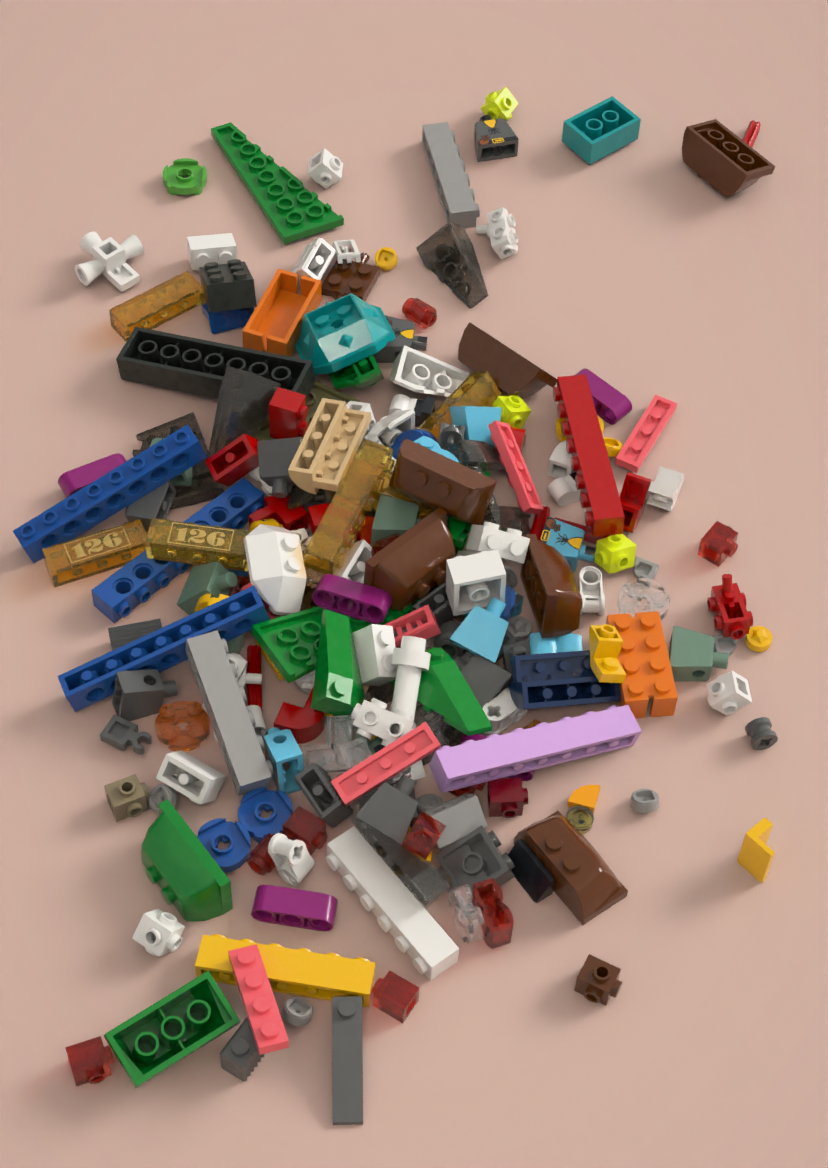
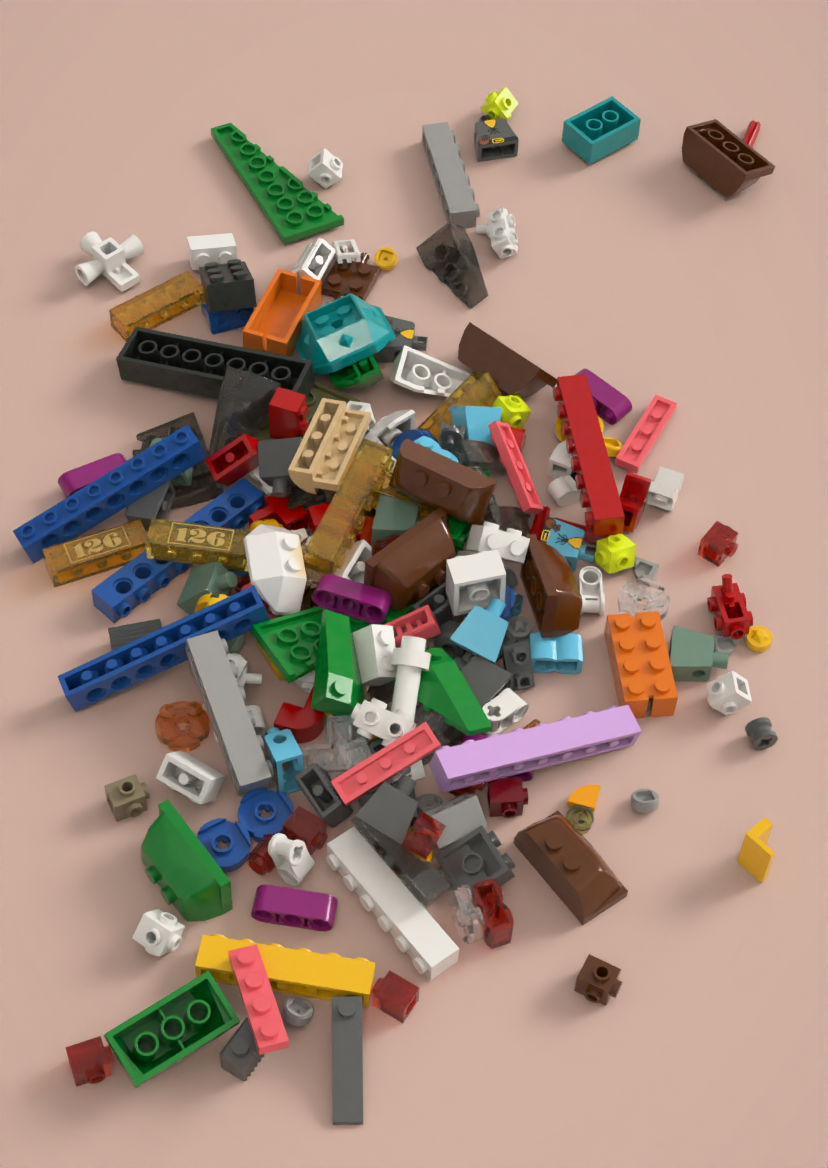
dark grey plate [100,715,152,755] -> none
dark grey torso [112,669,178,721] -> none
light grey tile [149,784,177,812] -> none
bright green plate [163,158,207,195] -> none
red axle [247,645,262,710] -> none
leg [388,394,436,430] -> none
clear red brick [402,298,437,329] -> none
black slope [508,839,555,903] -> none
dark blue brick [509,650,621,709] -> none
yellow slope [589,624,626,683] -> none

